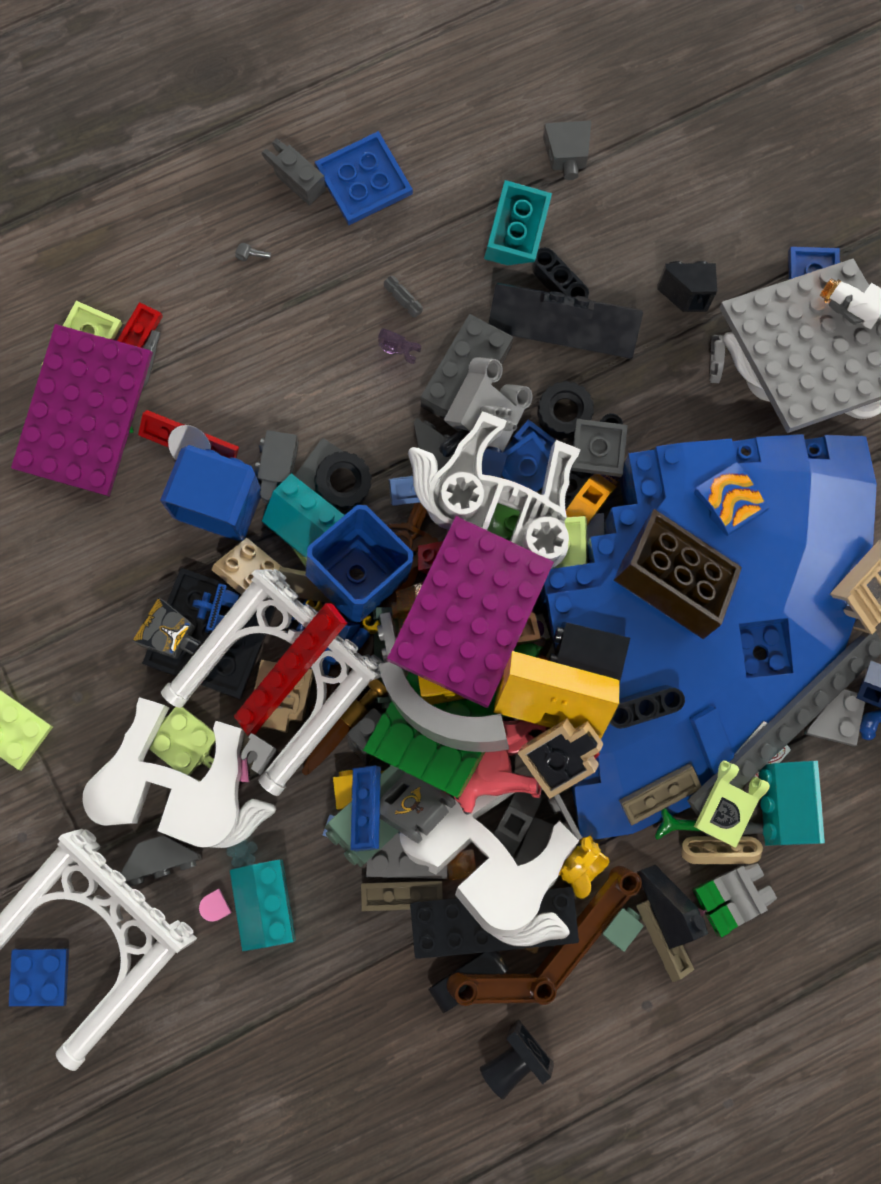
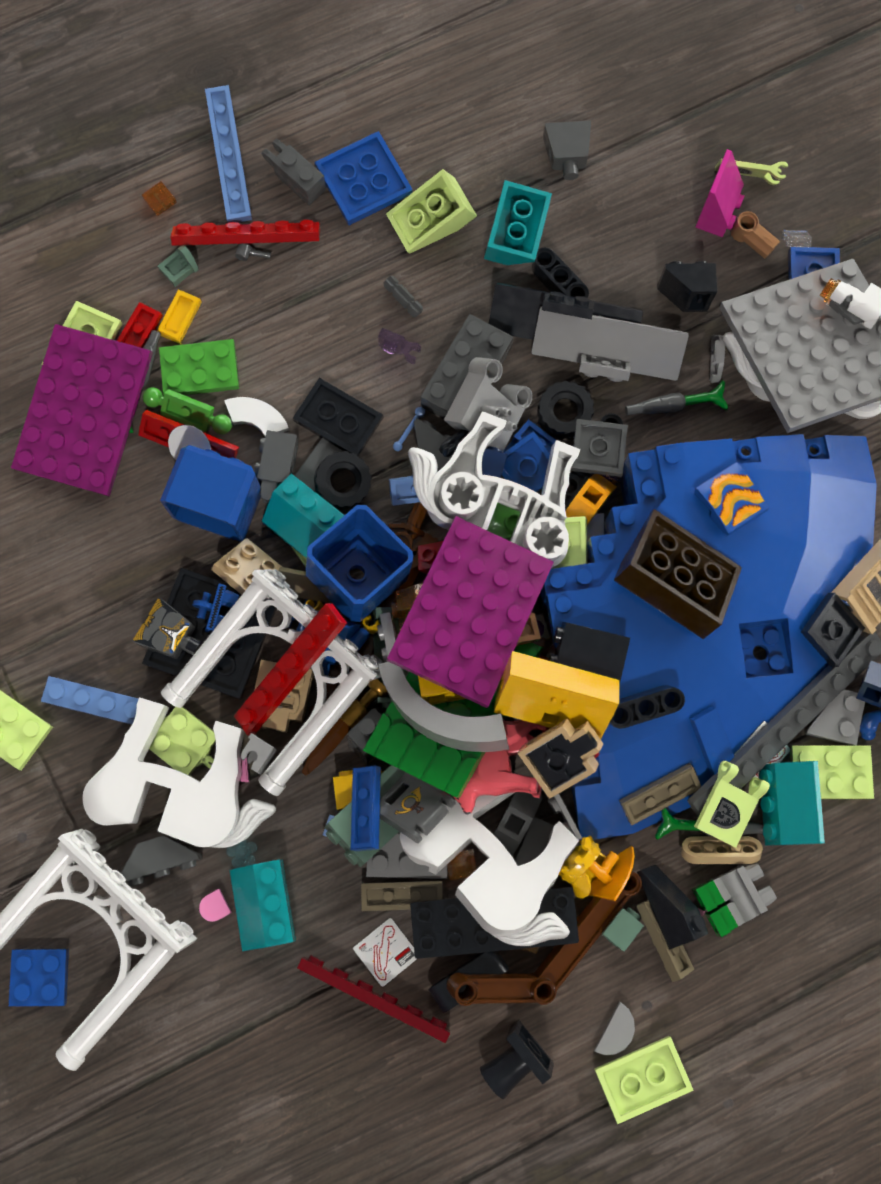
none -> medium blue plate [41,676,138,725]
none -> clear orange tile [142,181,177,216]
none -> bright green plate [142,387,232,435]
none -> yellow tile [157,289,202,344]
none -> sand green tile [158,245,199,287]
none -> bright green plate [159,339,239,395]
none -> red plate [170,220,320,246]
none -> medium blue plate [205,85,252,223]
none -> white tile [224,397,289,437]
none -> black plate [293,378,383,457]
none -> dark red plate [297,955,450,1043]
none -> white sticker [353,918,416,987]
none -> yellowish green slope [386,169,477,254]
none -> medium blue hinge [393,407,425,451]
none -> light grey bracket [532,306,689,382]
none -> light orange shield [588,846,635,901]
none -> light grey tile [594,1001,635,1055]
none -> yellowish green plate [594,1036,694,1124]
none -> dark grey piece [625,380,728,415]
none -> dark pink slope [696,149,745,237]
none -> yellowish green flag [715,158,788,185]
none -> medium nougat piece [731,211,780,259]
none -> clear tile [782,230,812,247]
none -> yellowish green plate [790,745,874,799]
none -> black plate [801,593,865,667]

